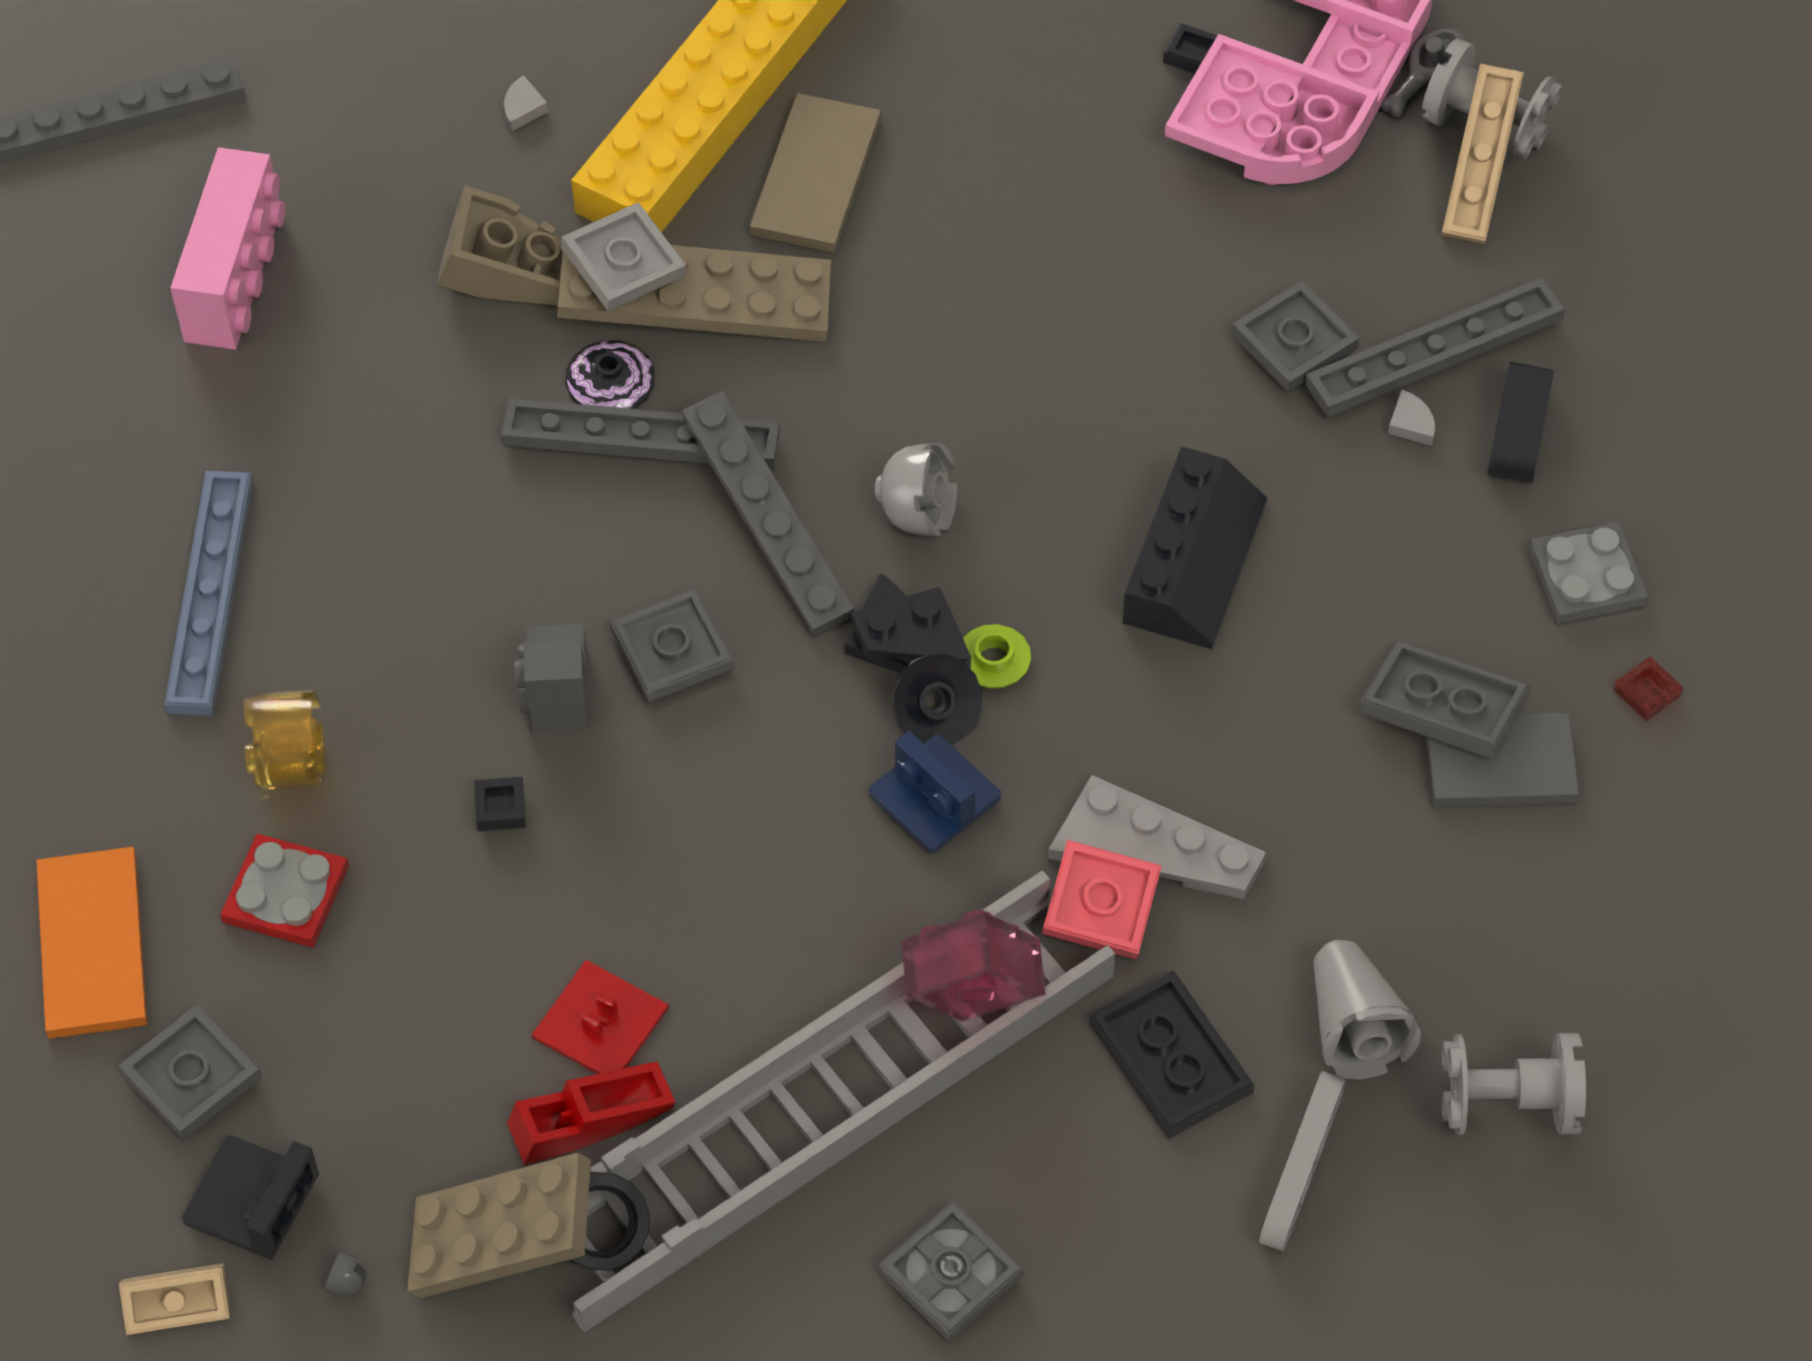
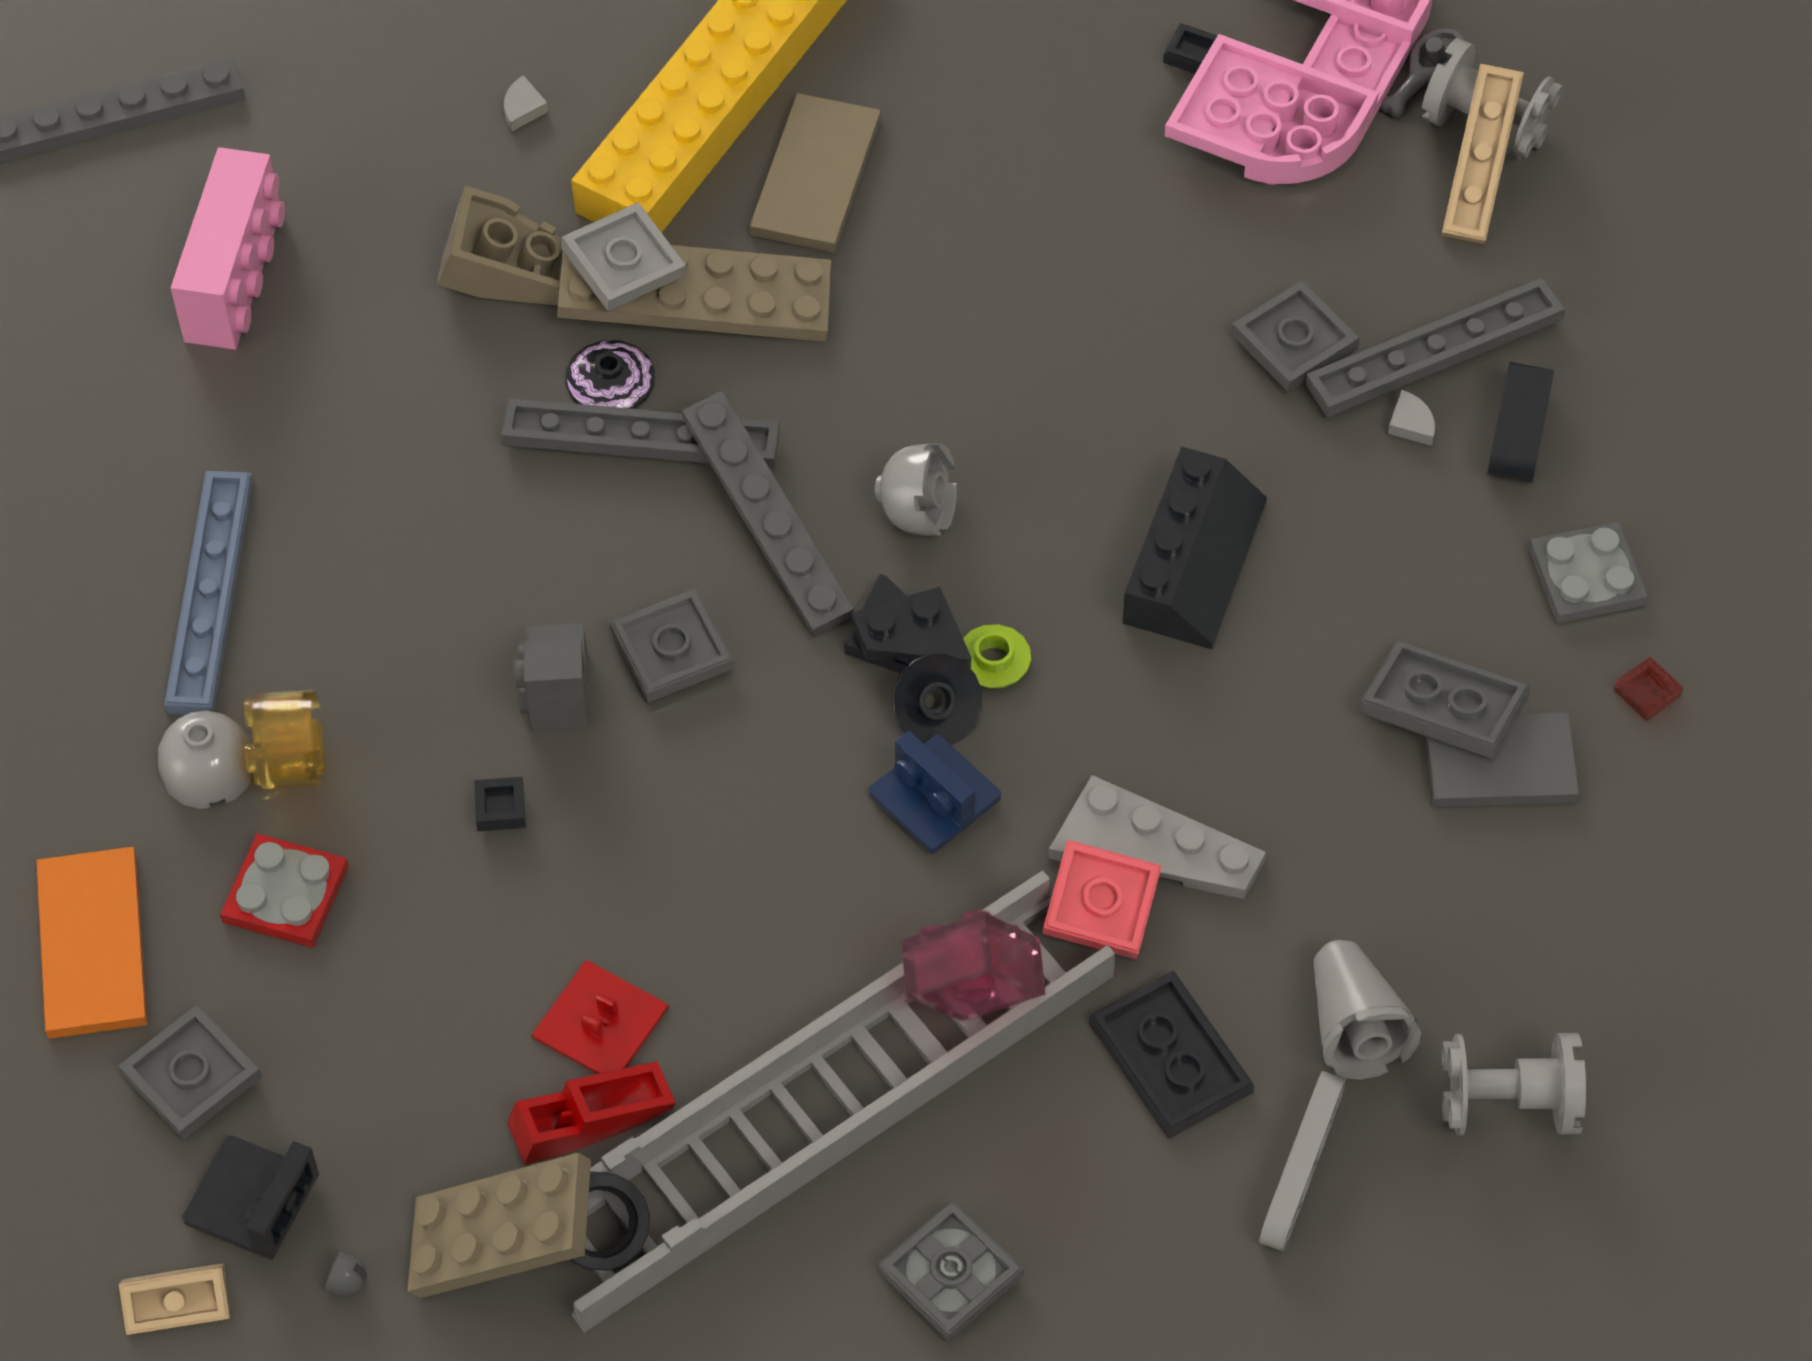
none -> light grey cylinder [158,710,255,809]

